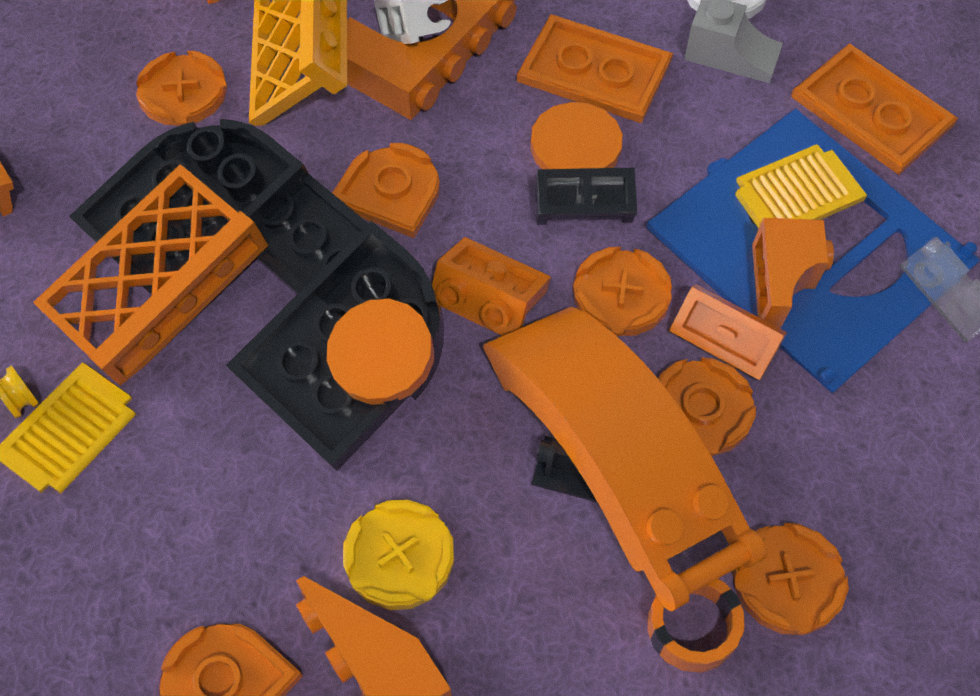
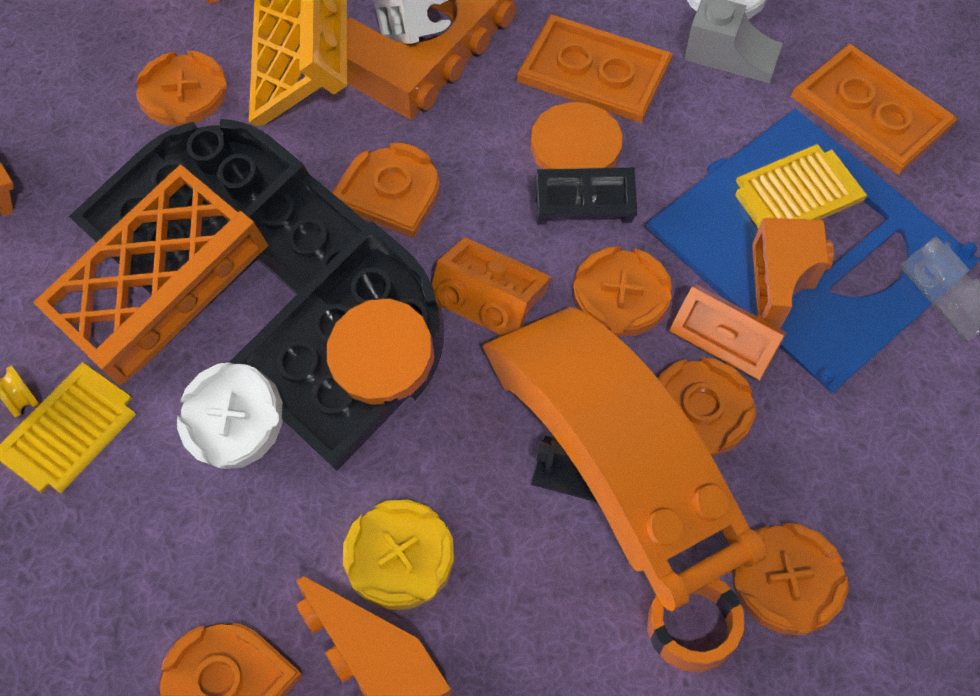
none -> white tile [177,362,283,469]

